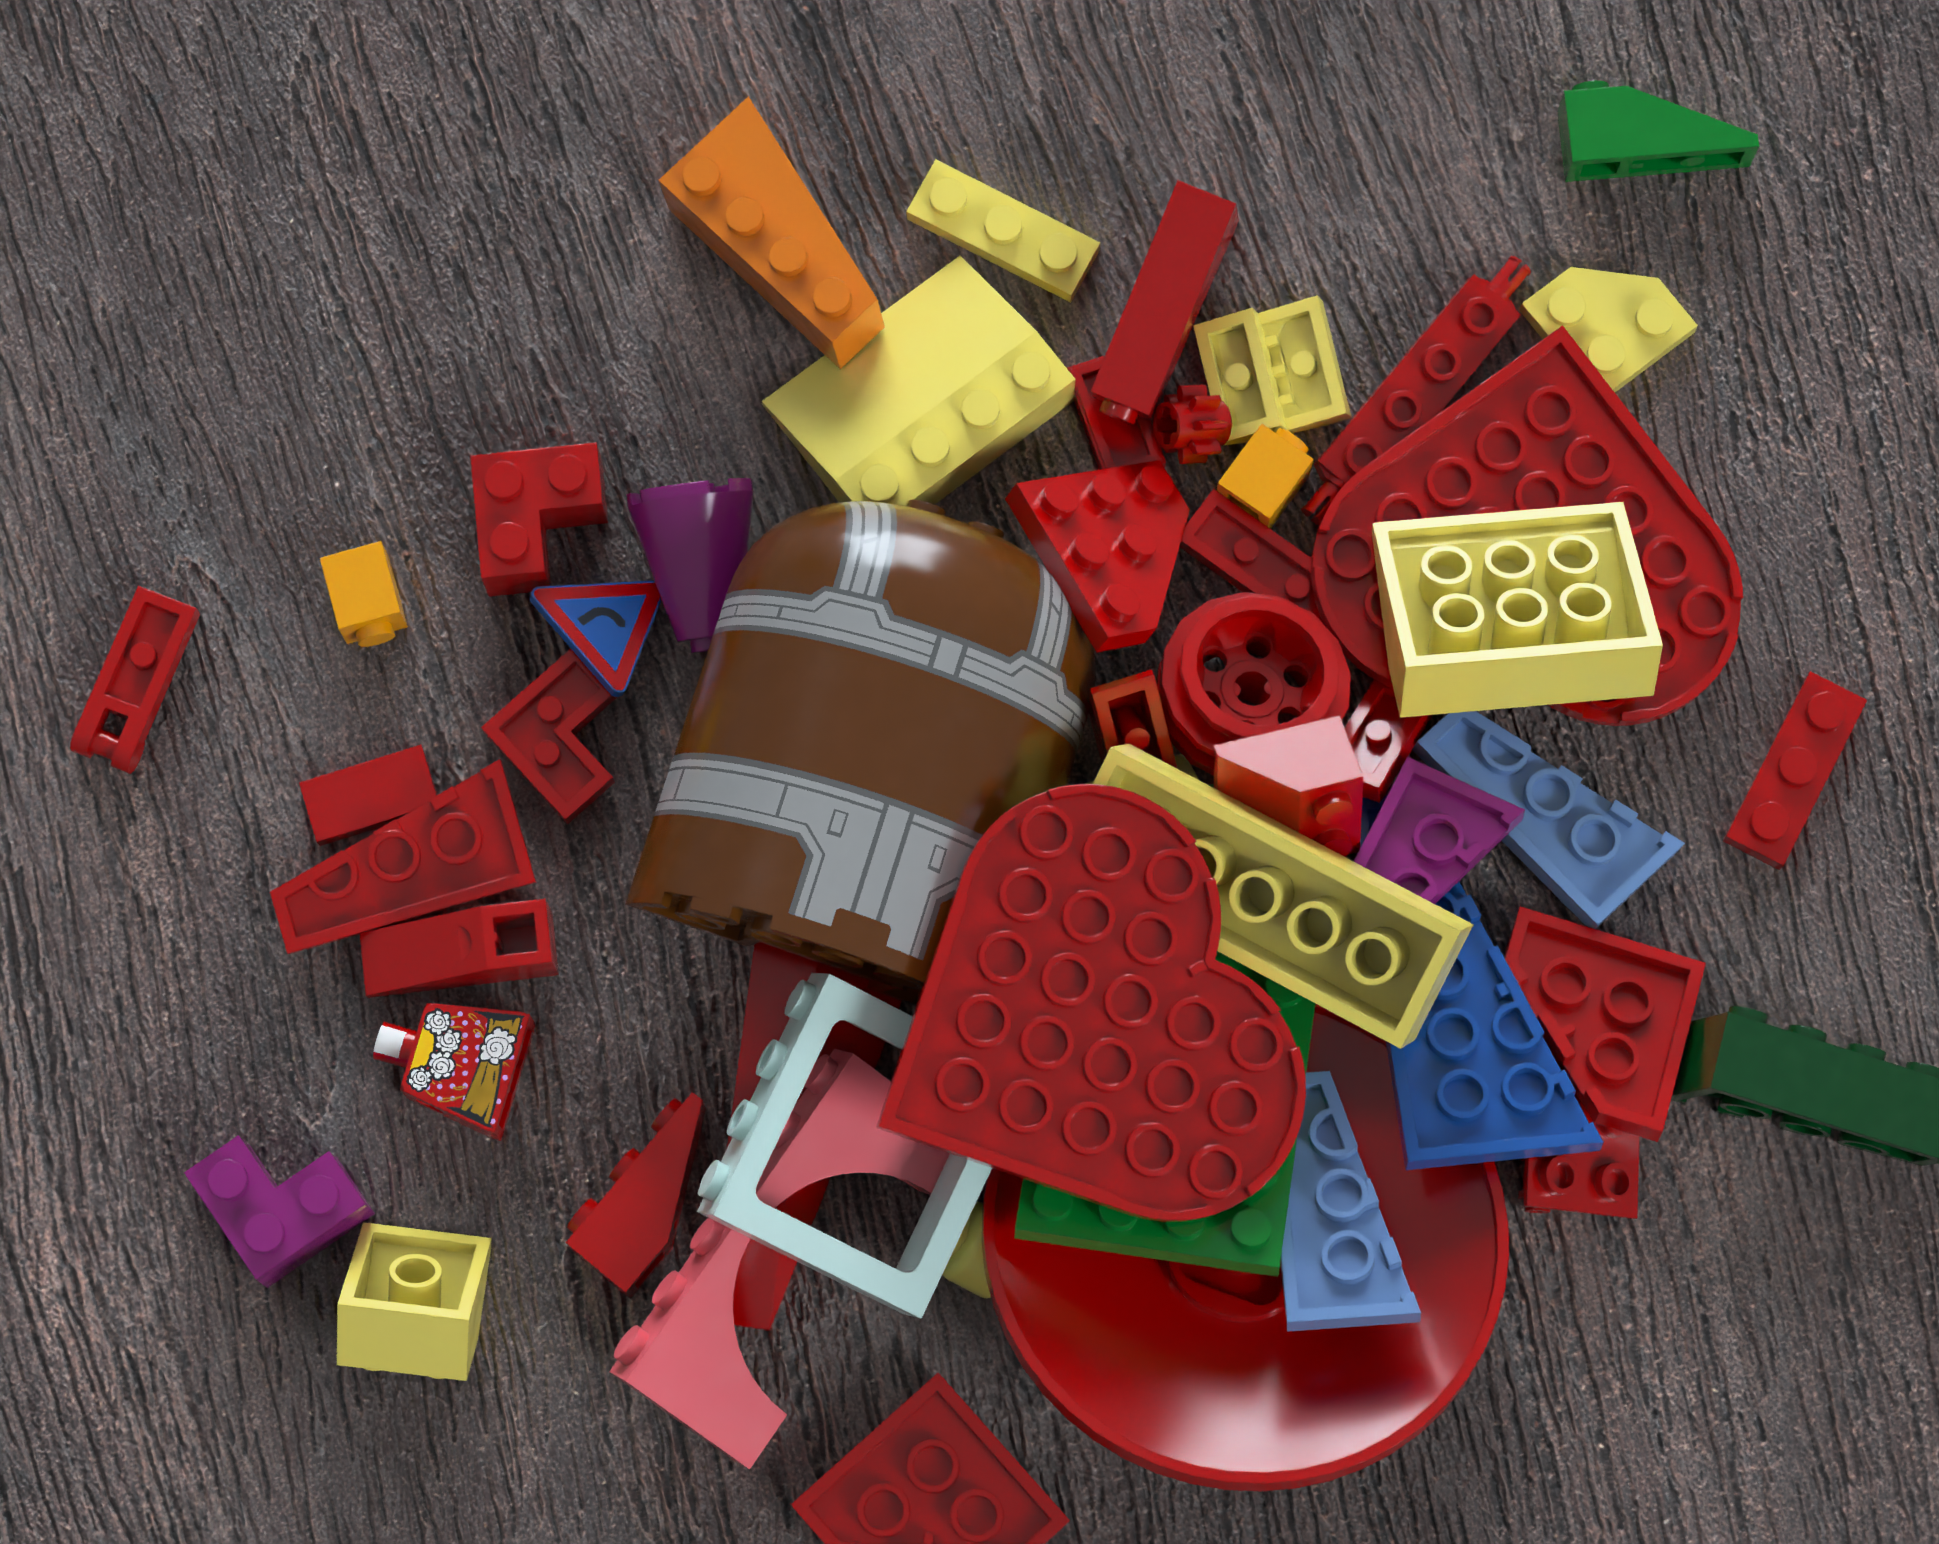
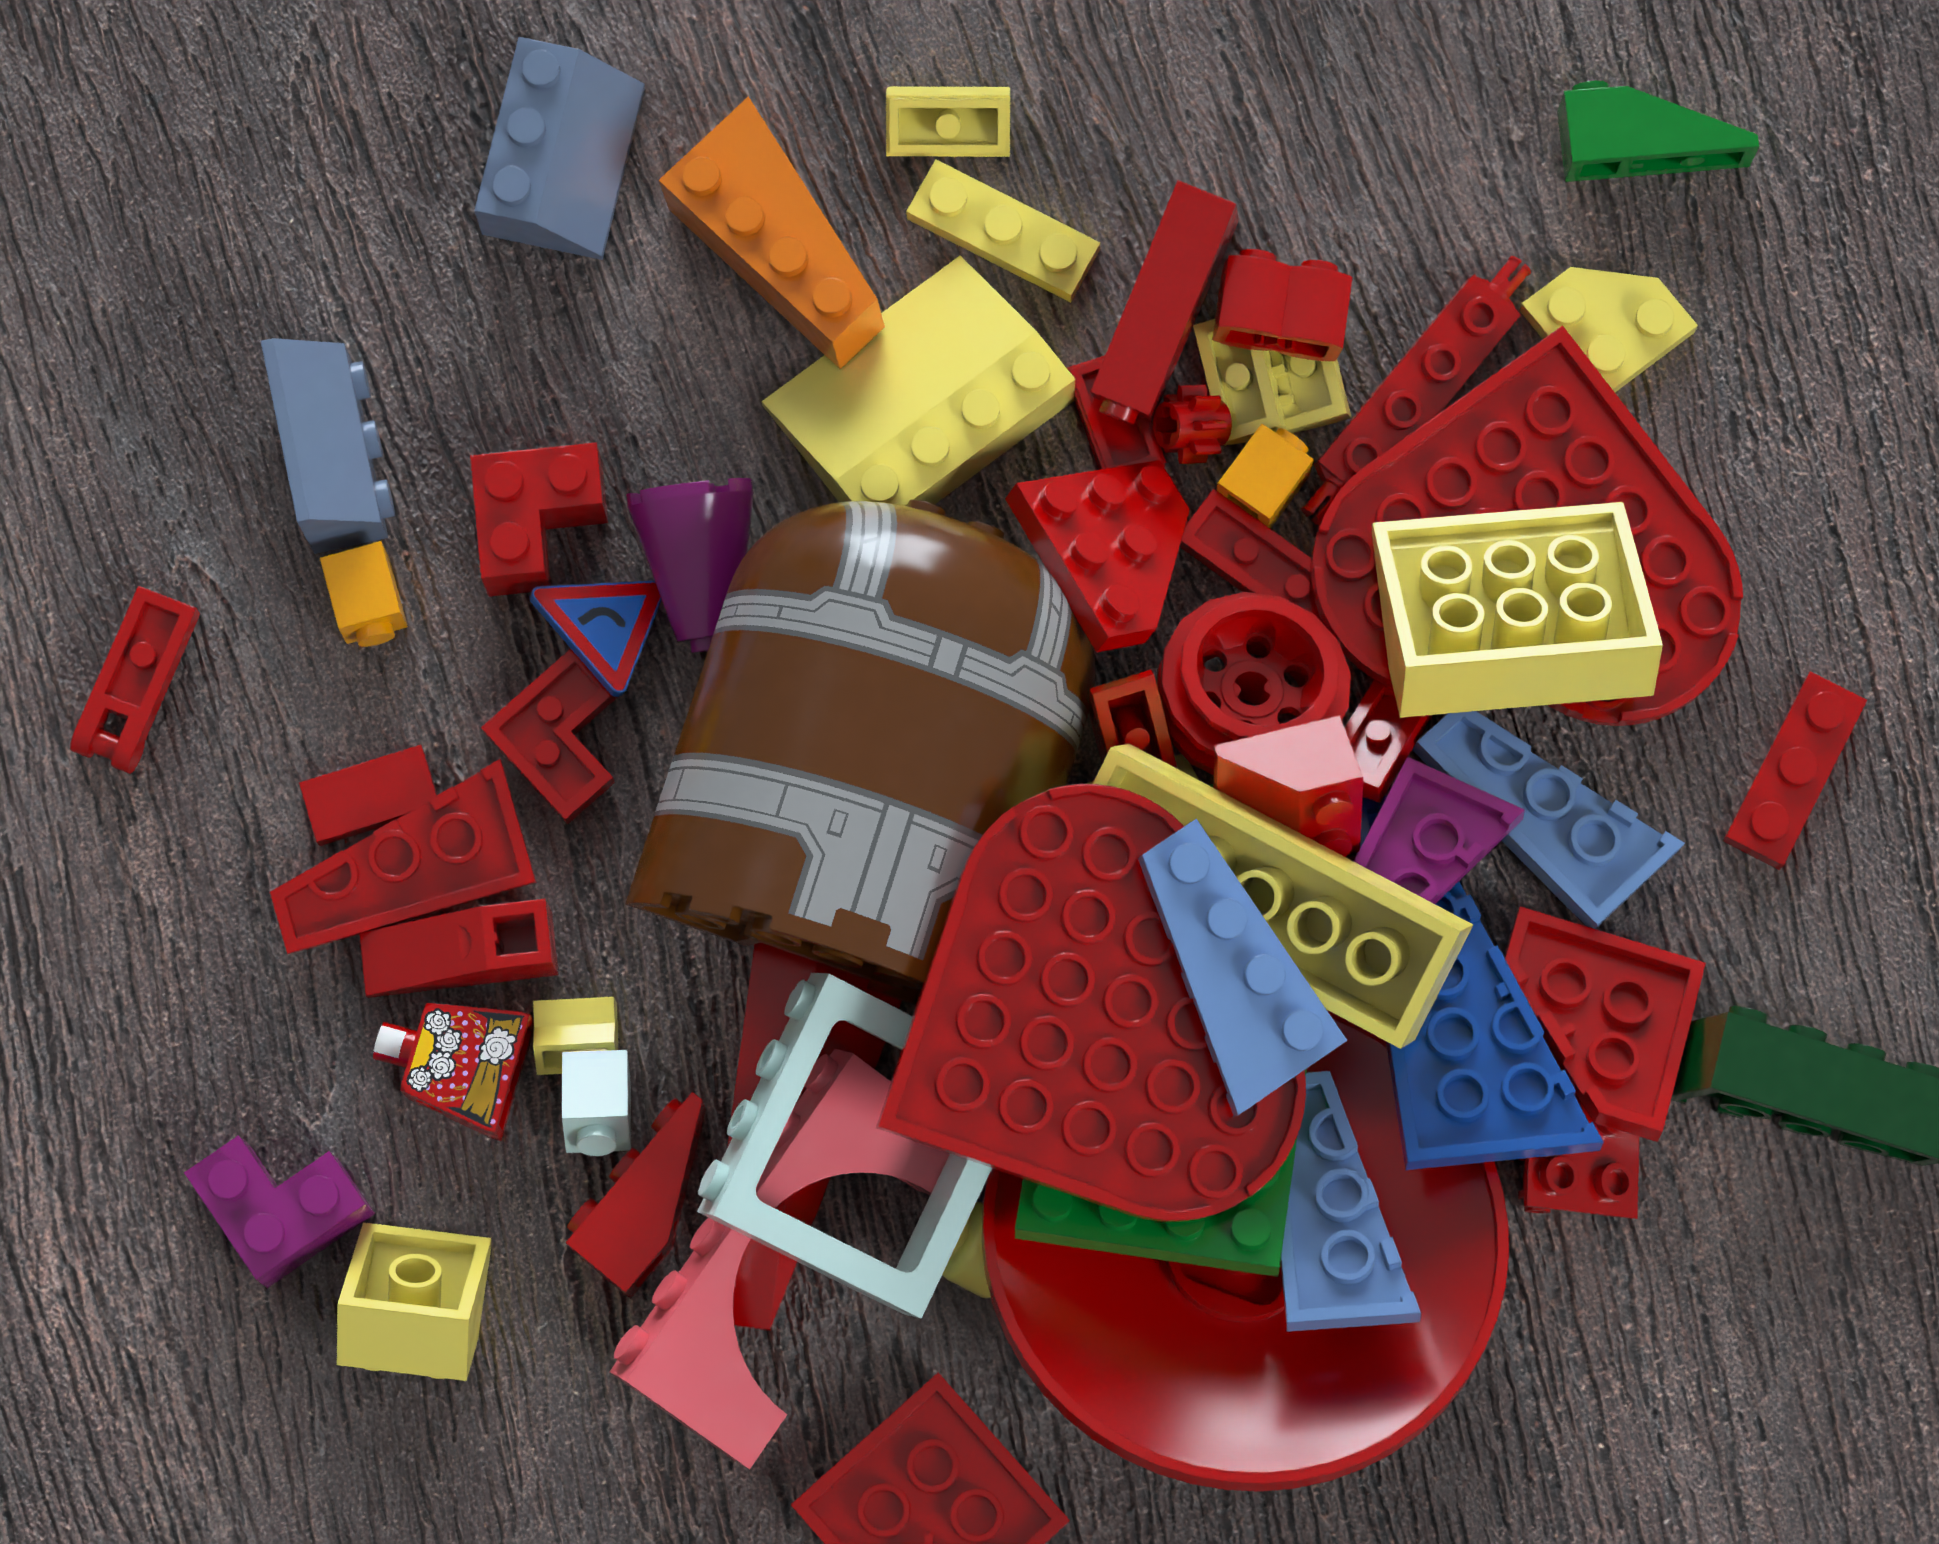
none -> sand blue slope [261,338,395,554]
none -> sand blue slope [474,37,645,260]
none -> light yellow piece [533,997,618,1075]
none -> light aqua brick [562,1050,631,1156]
none -> light yellow slope [886,86,1010,157]
none -> medium blue wing [1138,818,1347,1117]
none -> red brick [1212,249,1353,361]

